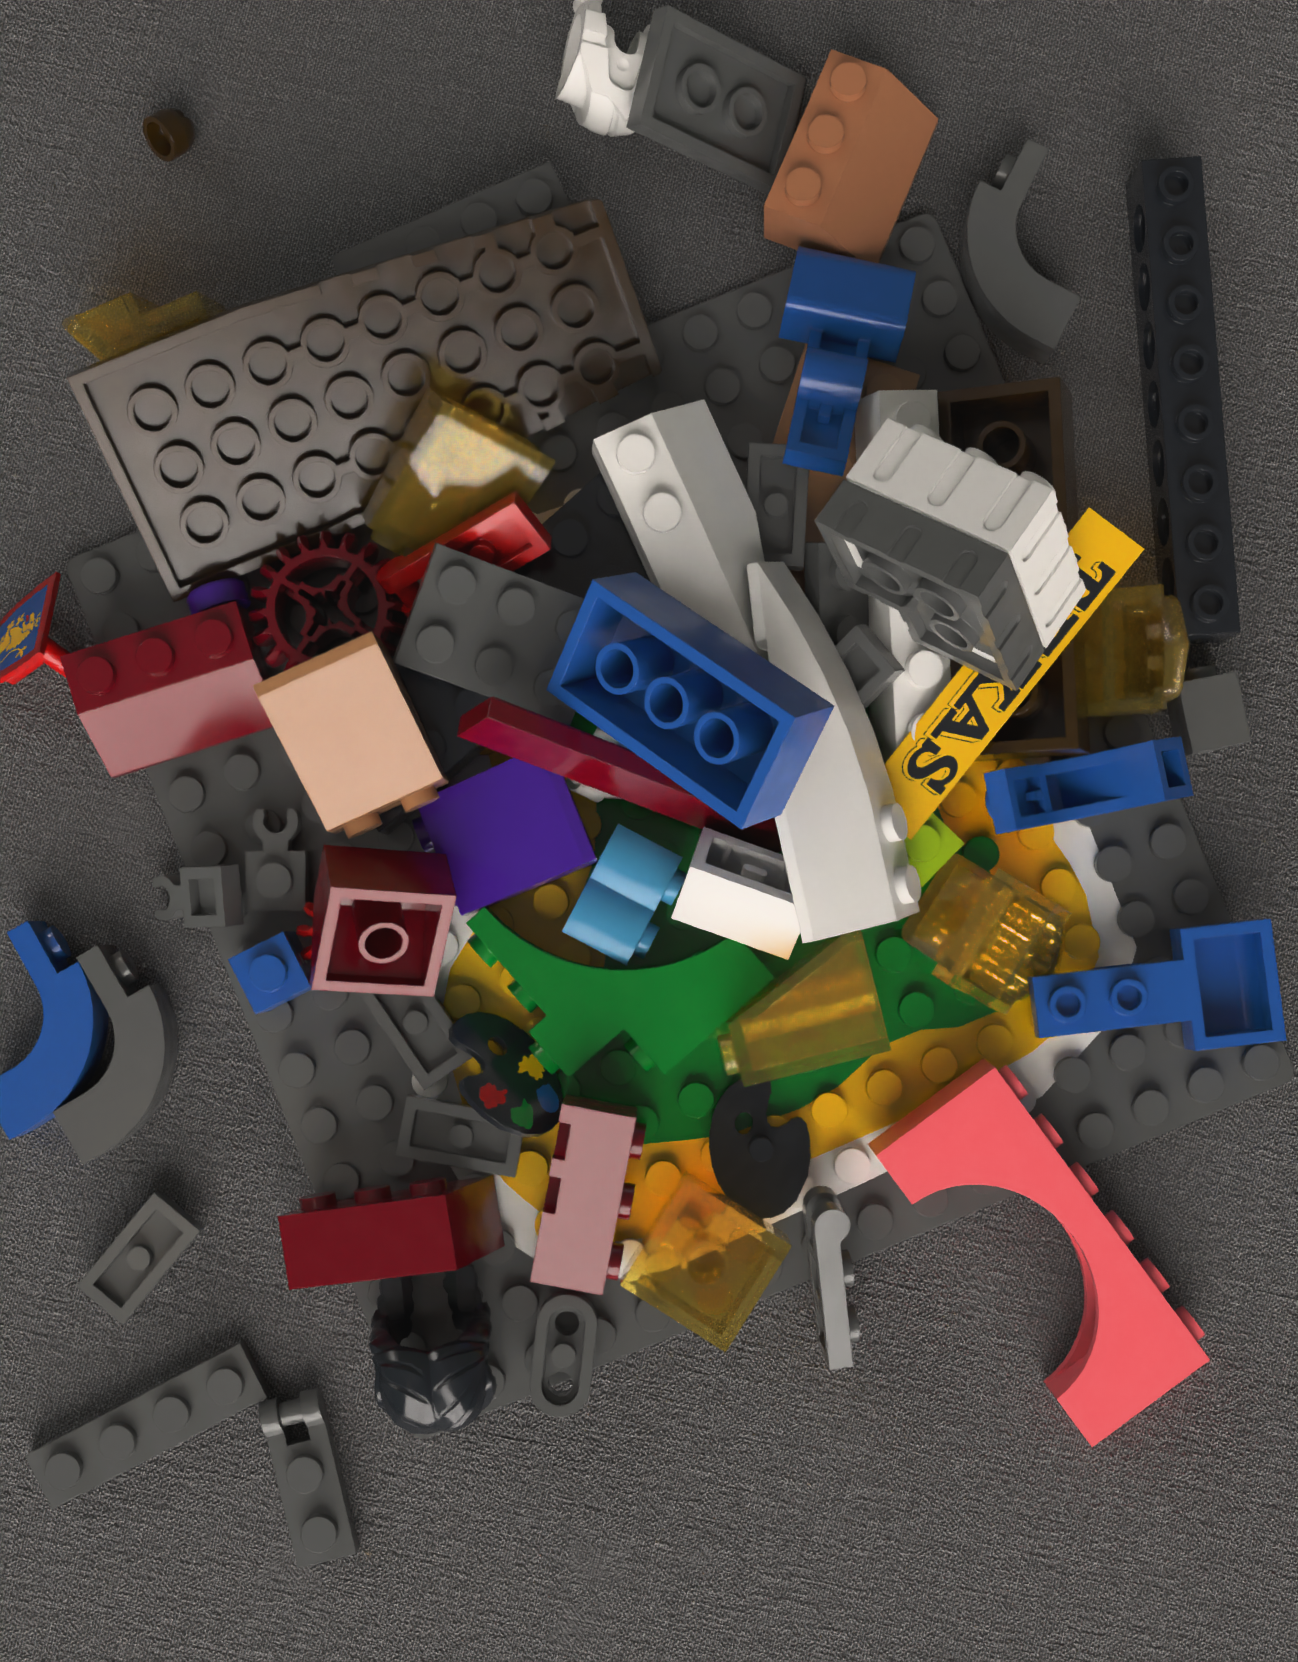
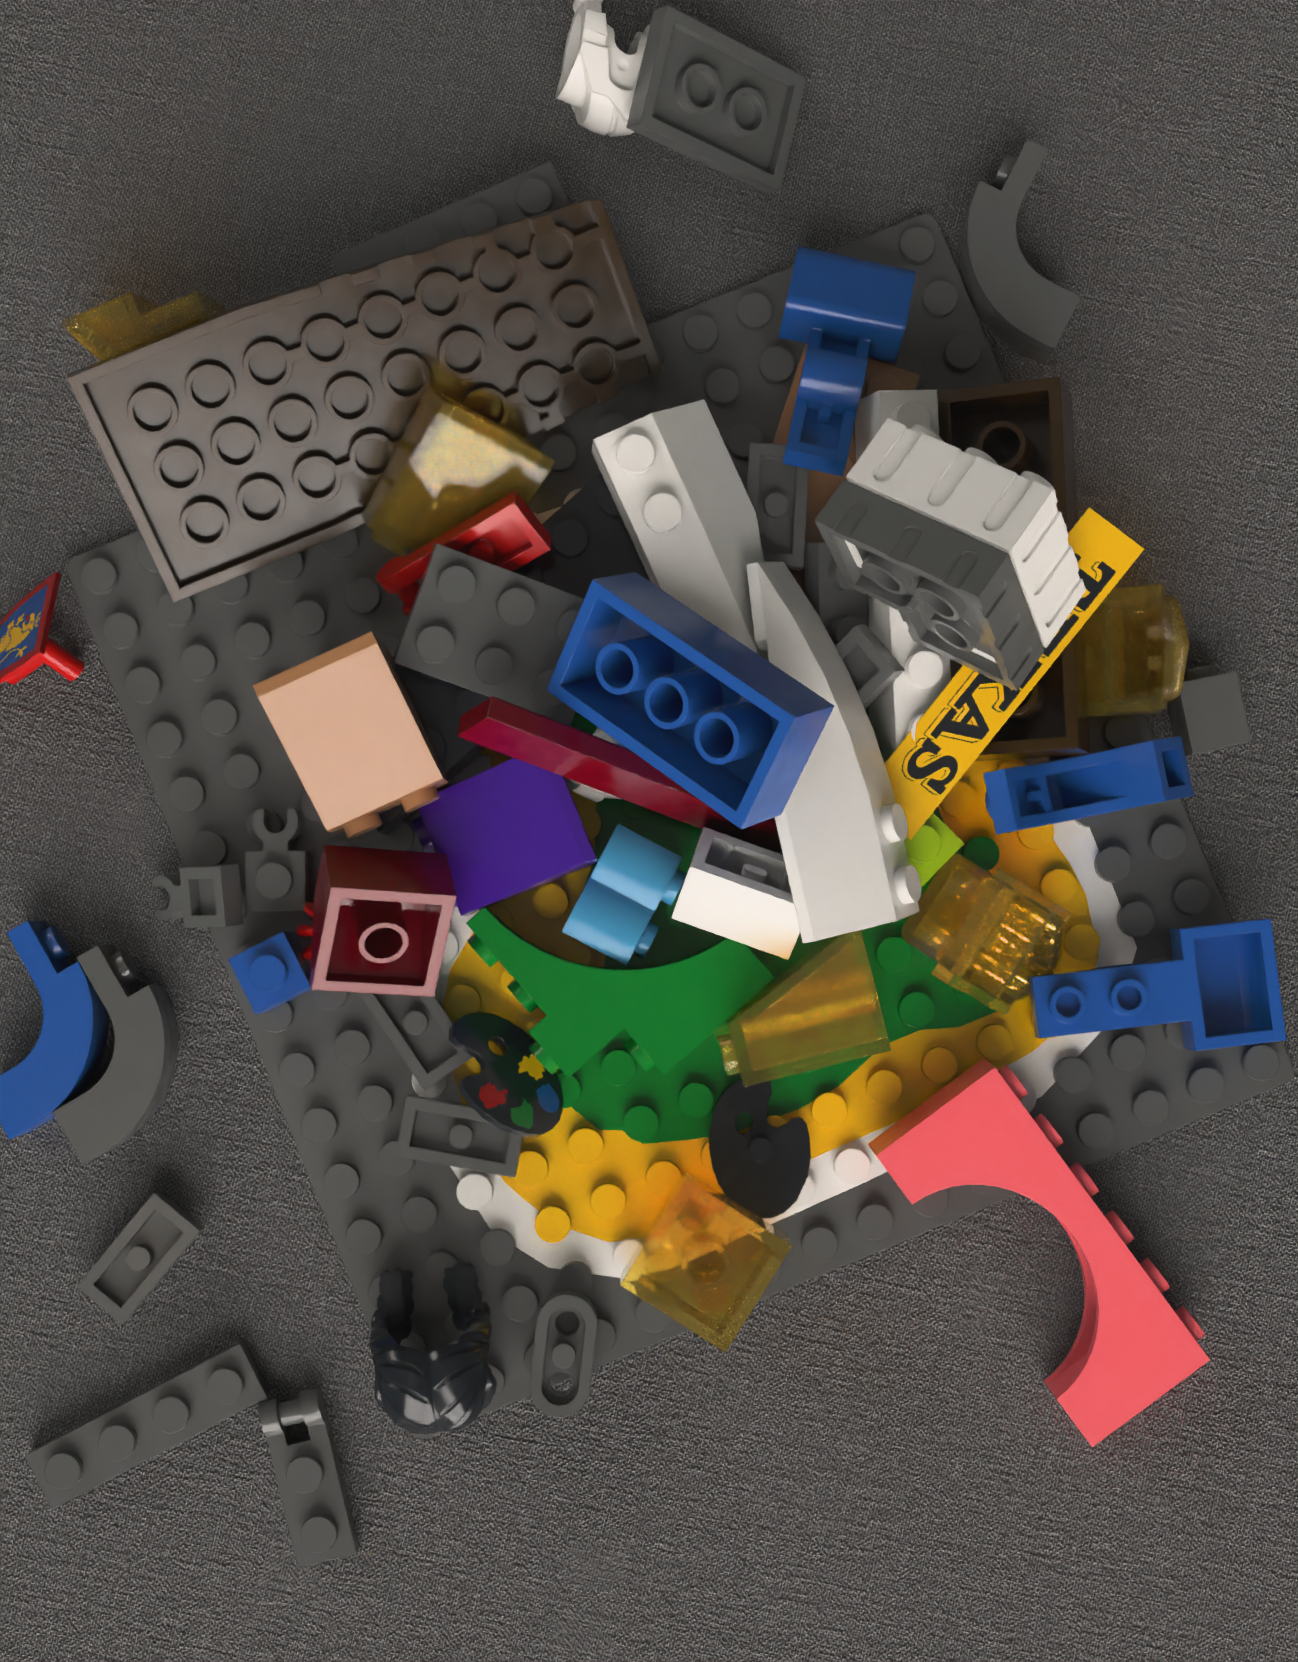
dark red slope [60,601,273,778] -> none
dark brown hinge [143,108,196,162] -> none
dark purple tile [186,578,251,615] -> none
dark red gear [248,531,406,671] -> none
dark red wedge [278,1175,505,1290] -> none
wedge [530,1094,647,1296] -> none
nougat slope [764,49,938,263] -> none
plate [802,1186,860,1370] -> none
black brick [1125,156,1241,646] -> none

